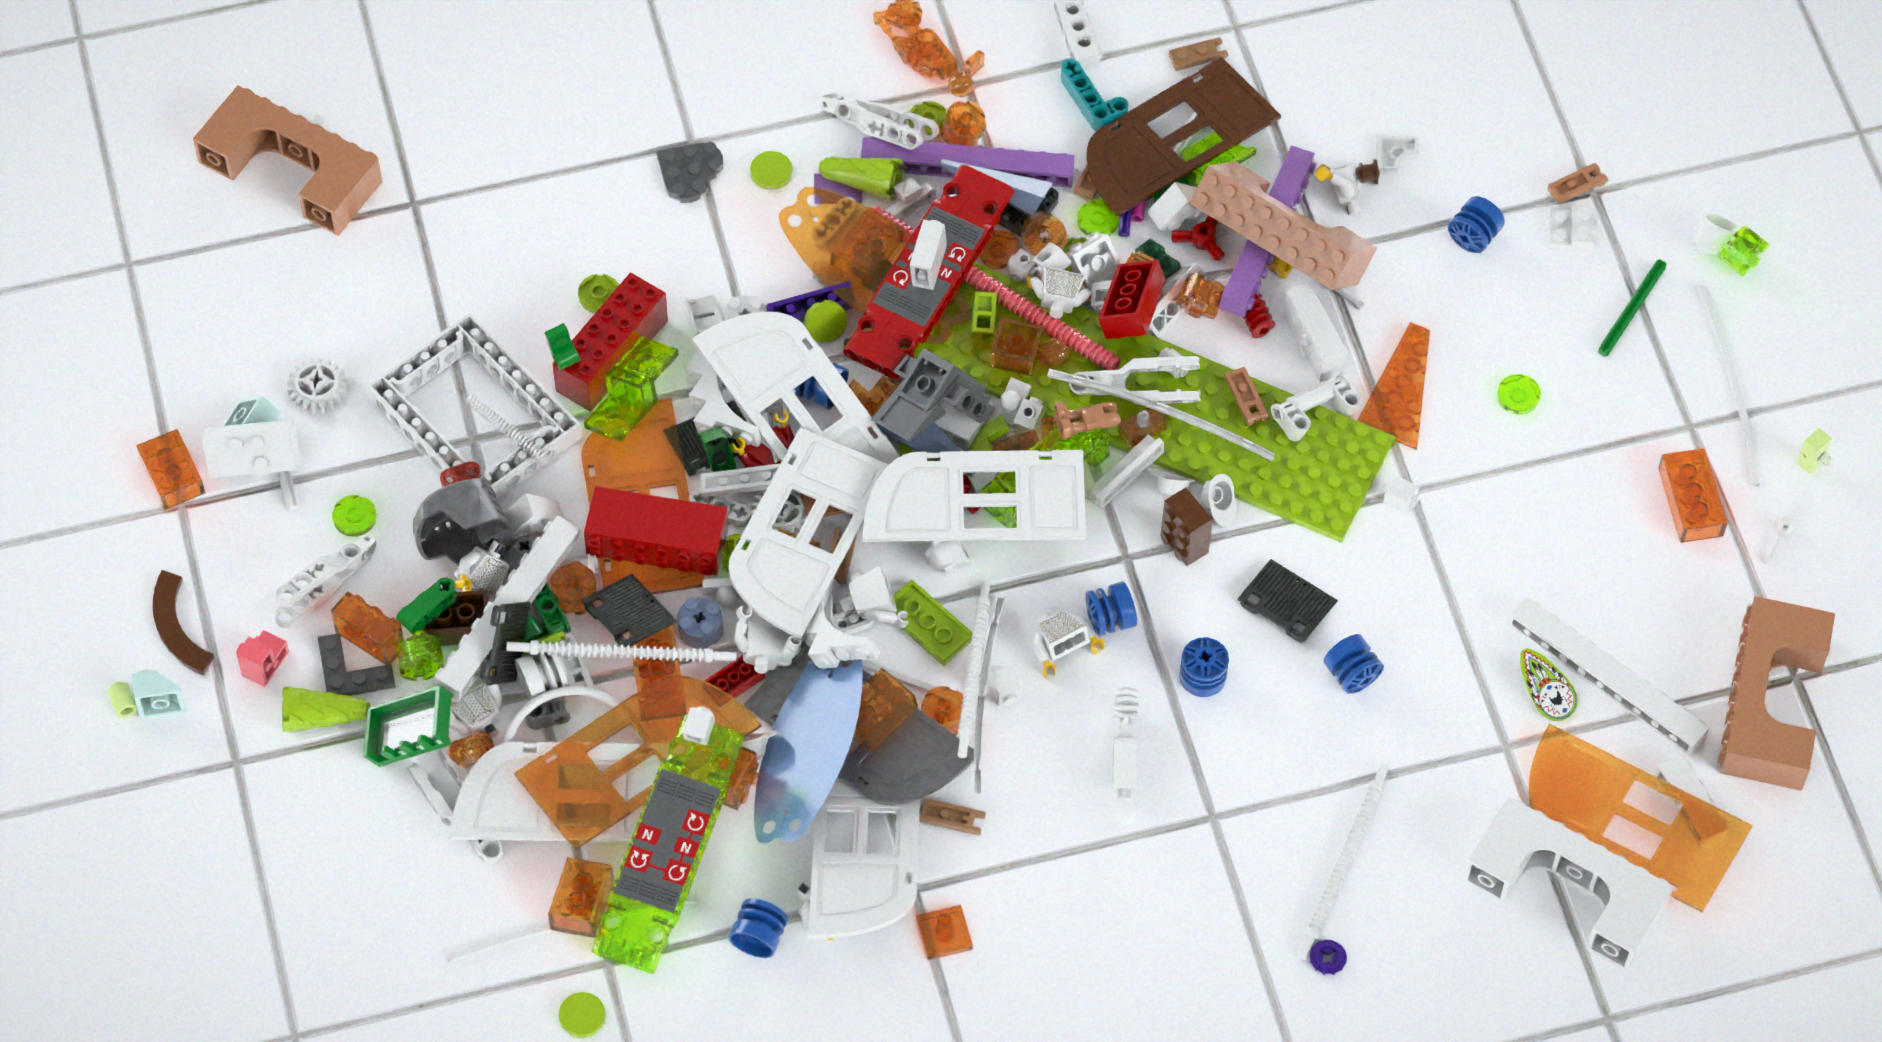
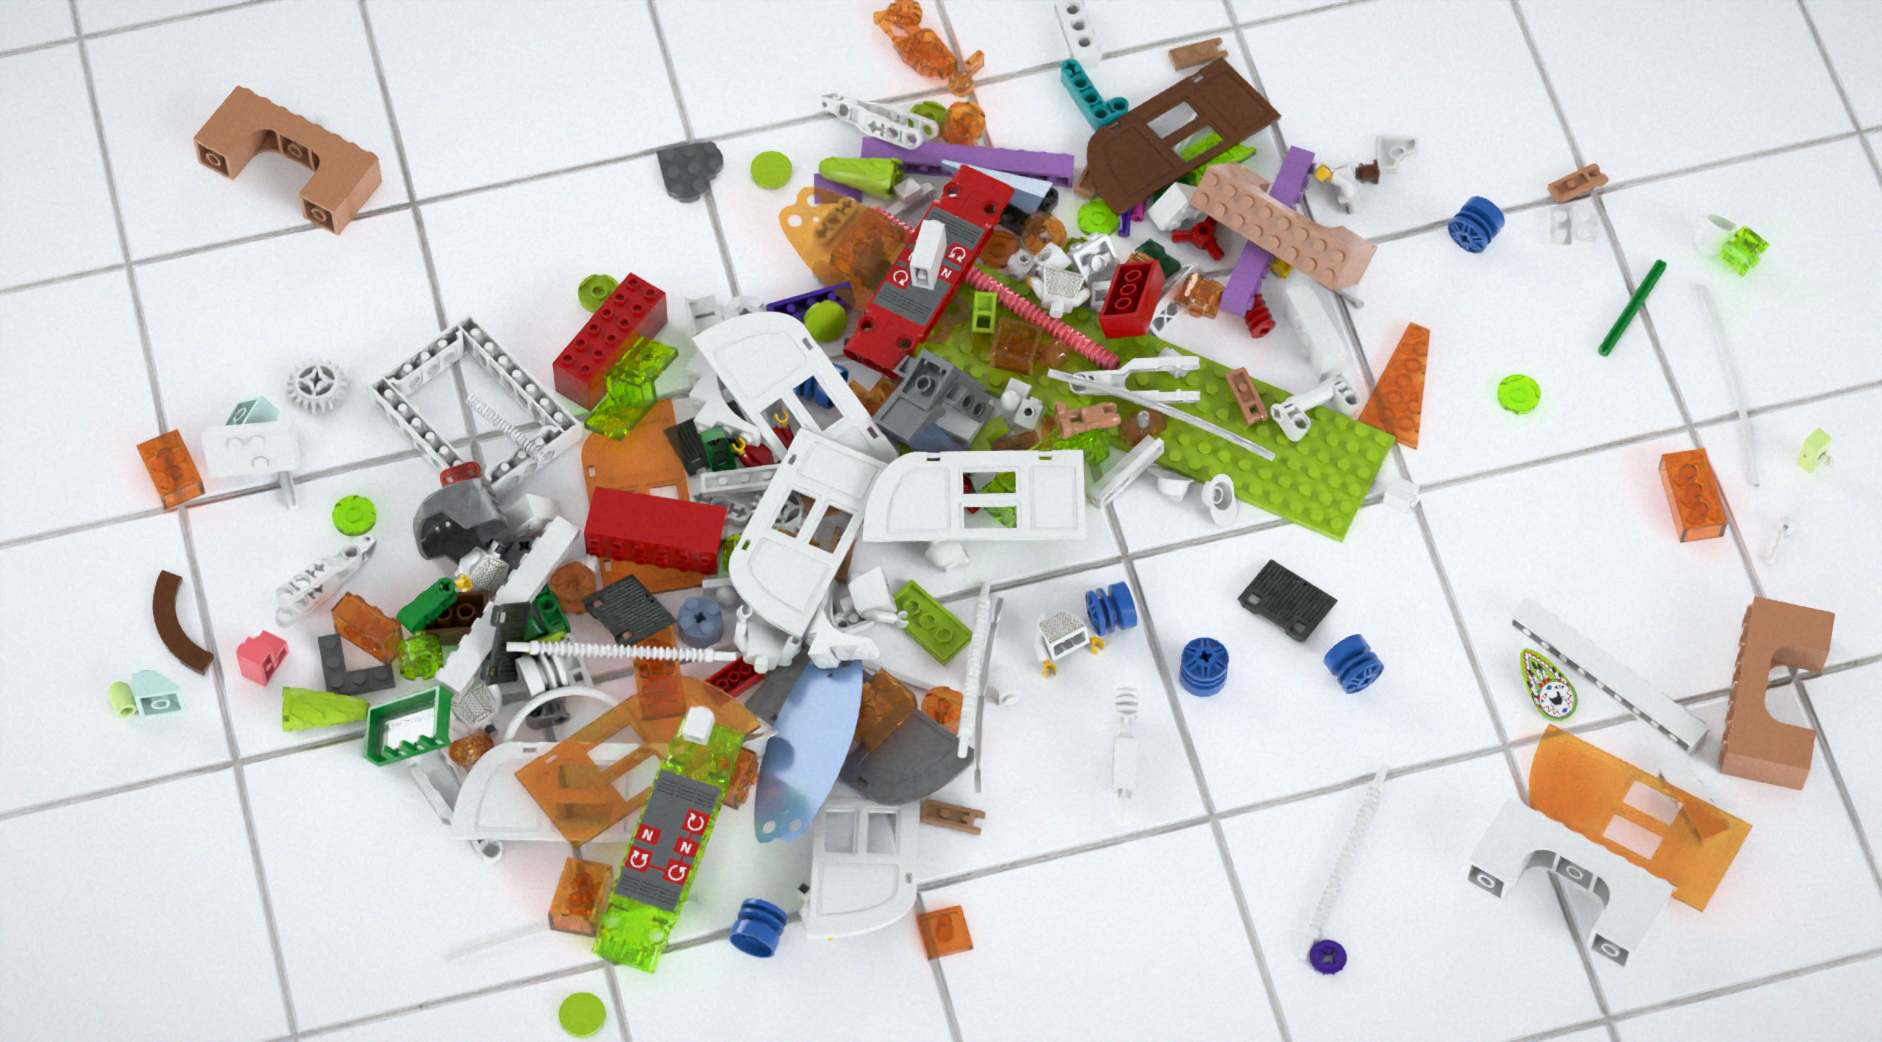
green plate [544,323,580,370] -> none
reddish brown brick [1160,487,1213,566] -> none

